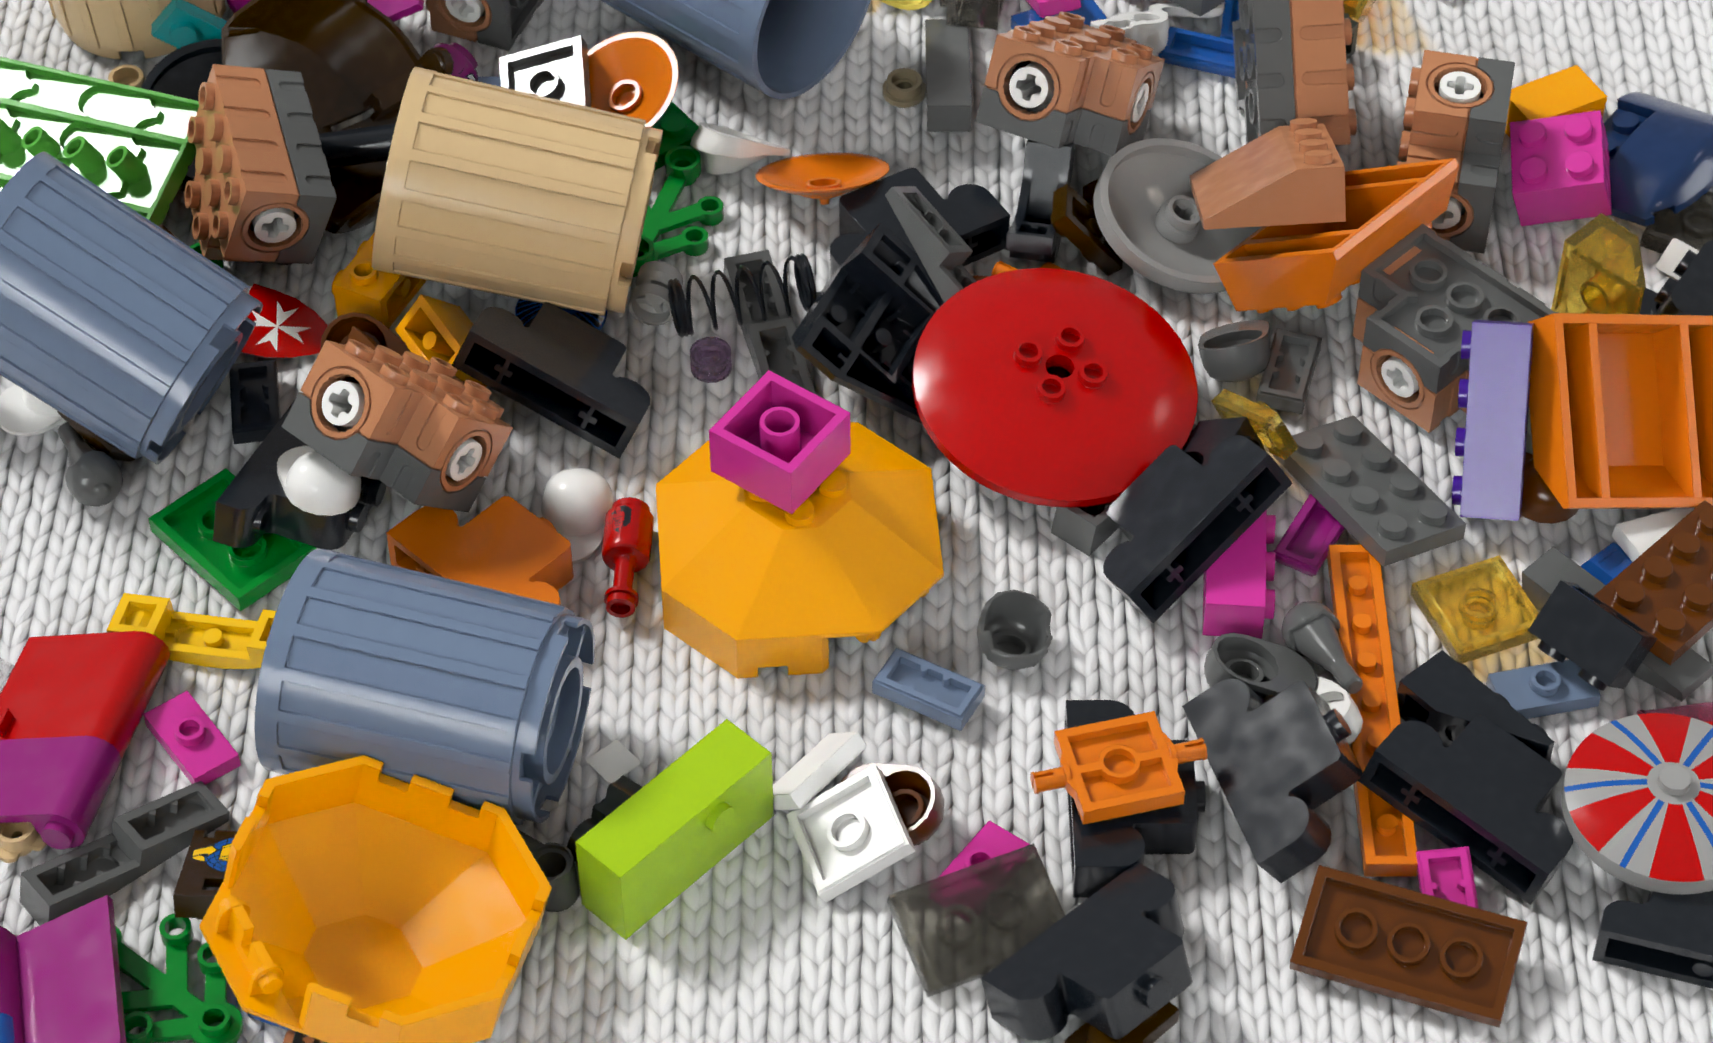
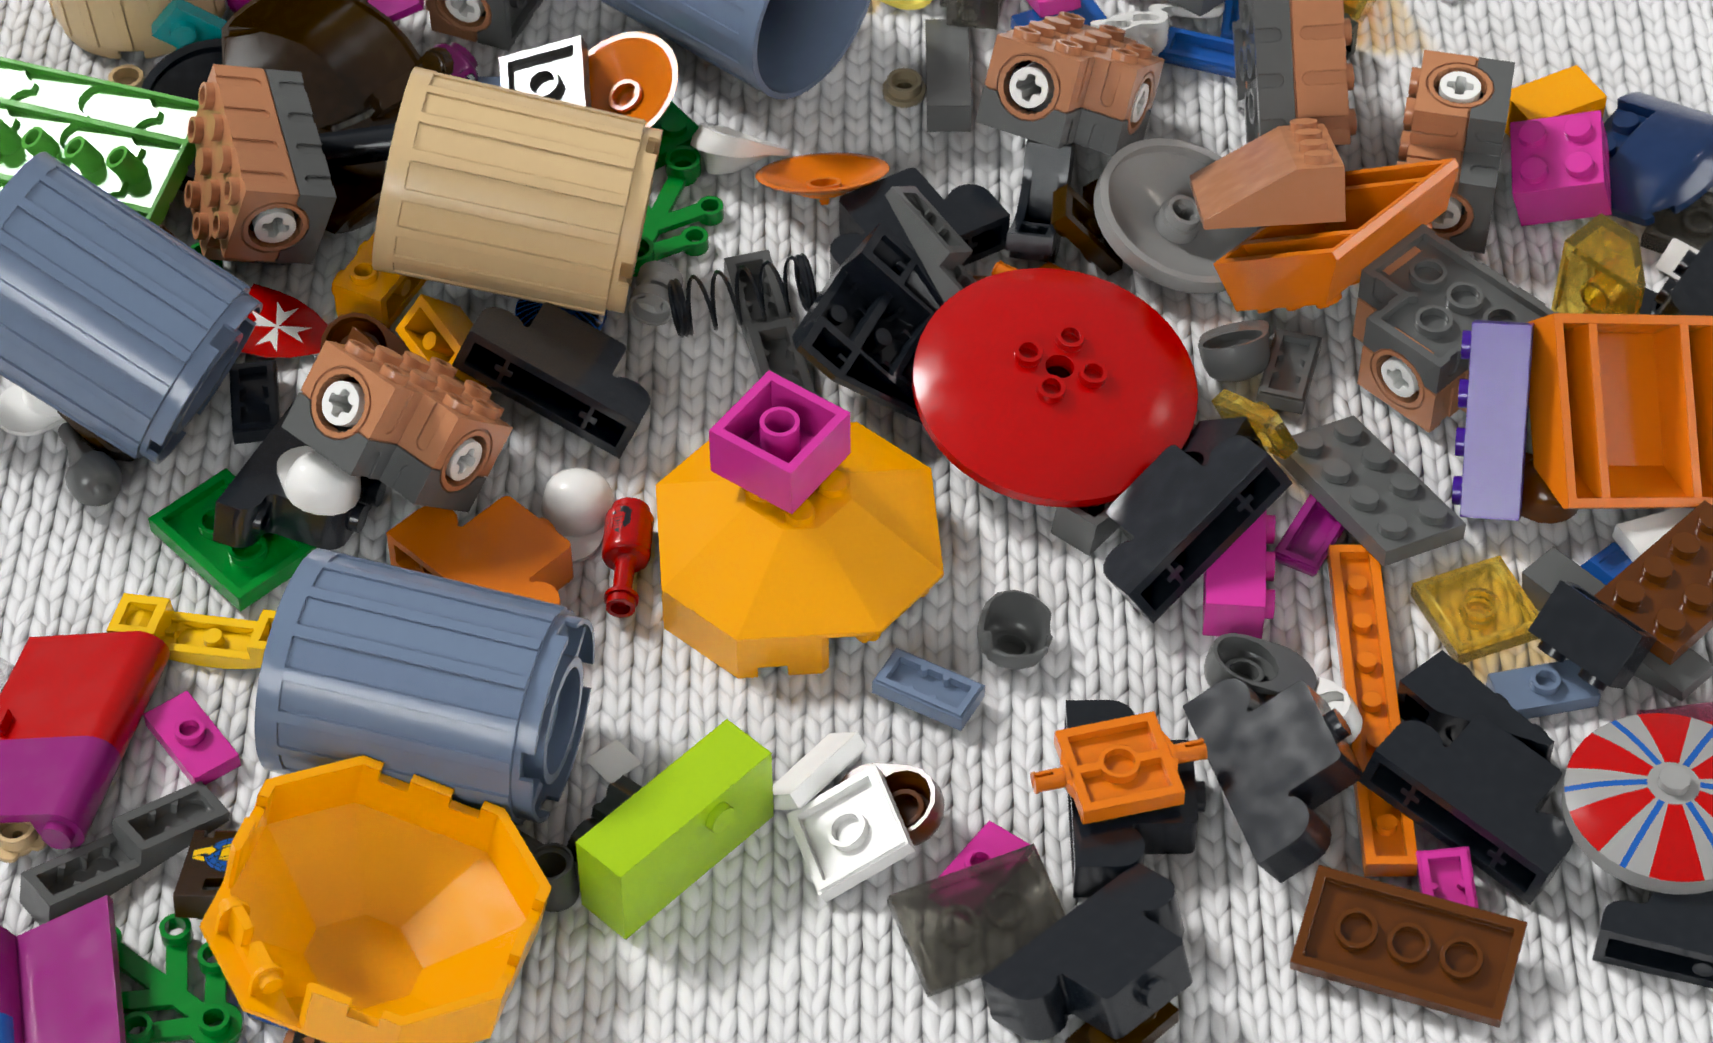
clear purple bush [690,337,732,383] -> none
dark grey piece [1281,601,1363,694] -> none

